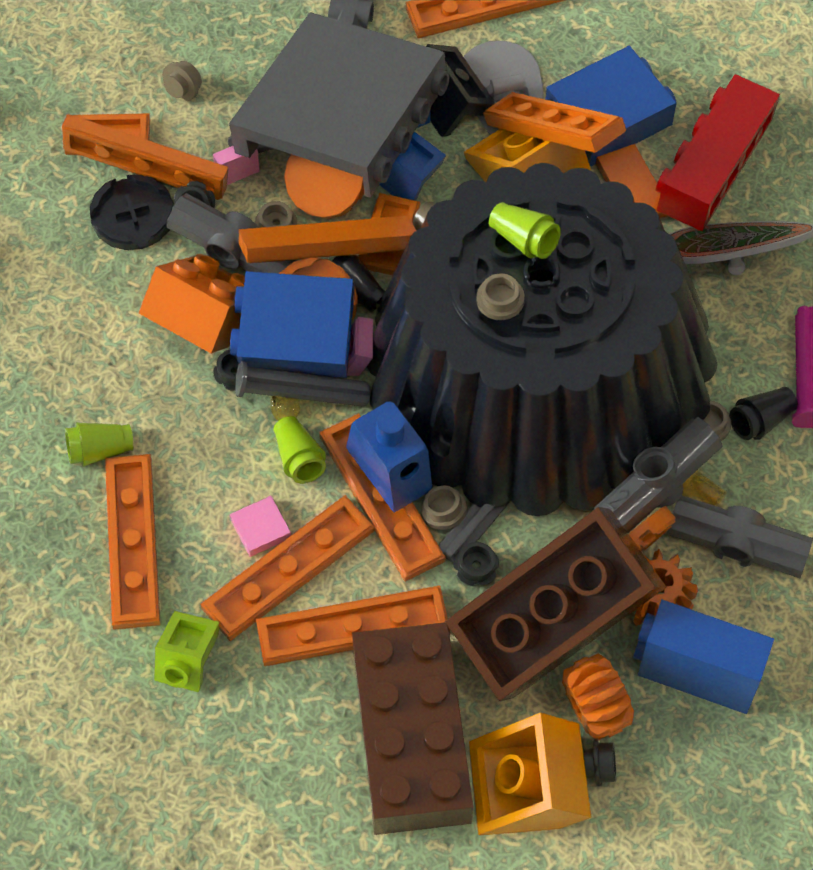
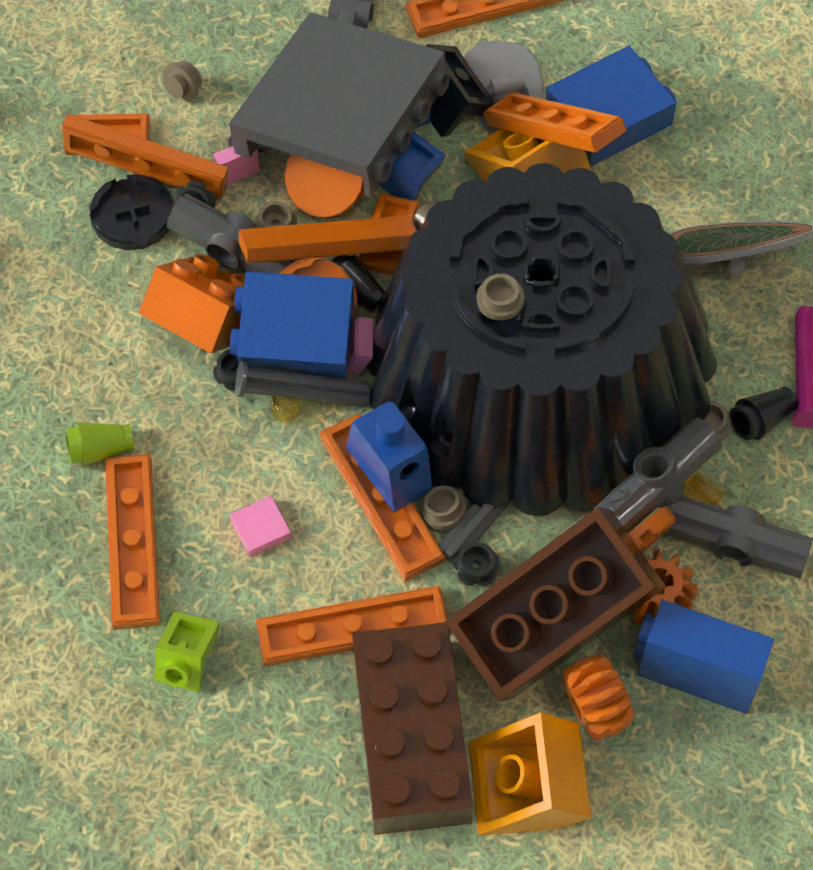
orange tile [200,495,375,641] -> none
lime cone [273,416,326,484] -> none
lime cone [489,202,561,259] -> none
pearl dark grey plate [584,738,616,786] -> none
orange tile [596,144,667,218] -> none
red brick [655,74,780,232] -> none

